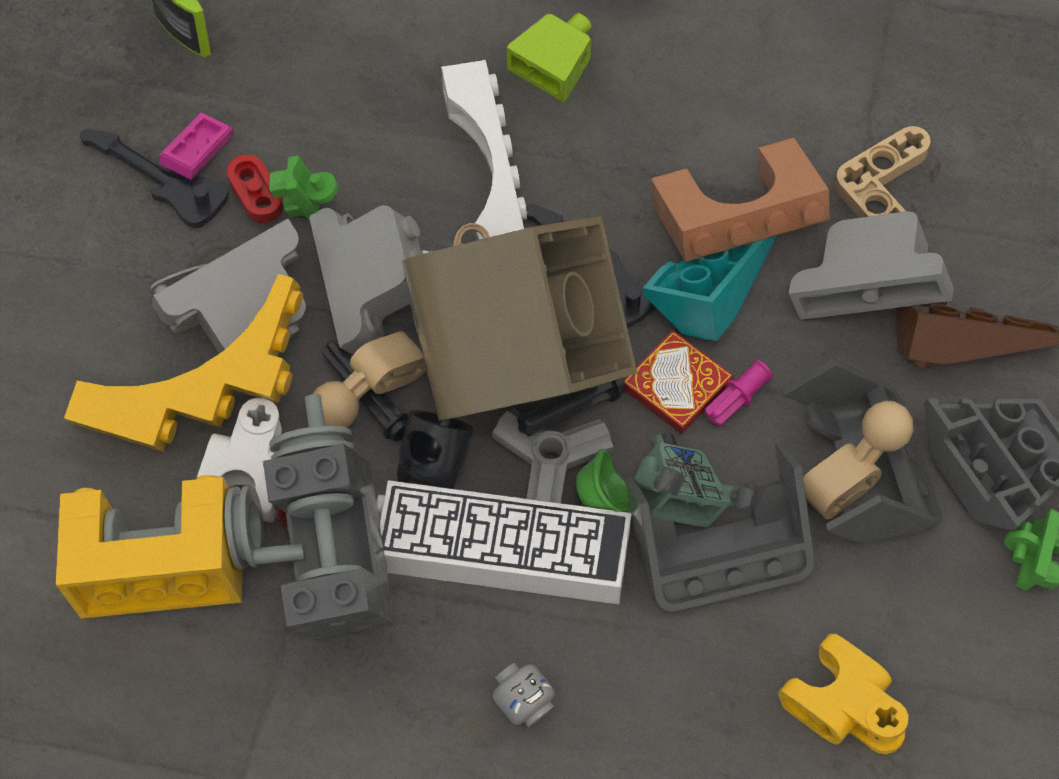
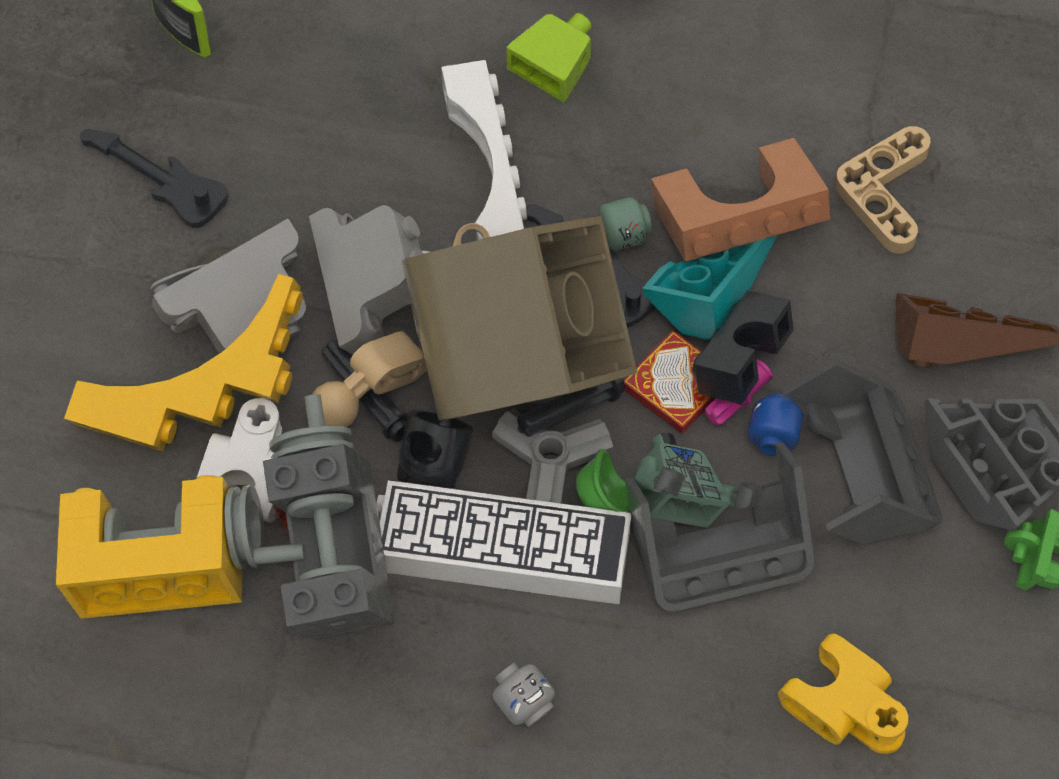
dark pink plate [159,112,233,180] -> none
red plate [227,154,283,223] -> none
bright green hips [269,155,339,222] -> none
light grey brick [789,211,954,320] -> none
tan beam [803,400,914,519] -> none
none -> sand green head [598,197,652,252]
none -> black arch [693,290,794,405]
none -> blue head [748,393,804,456]

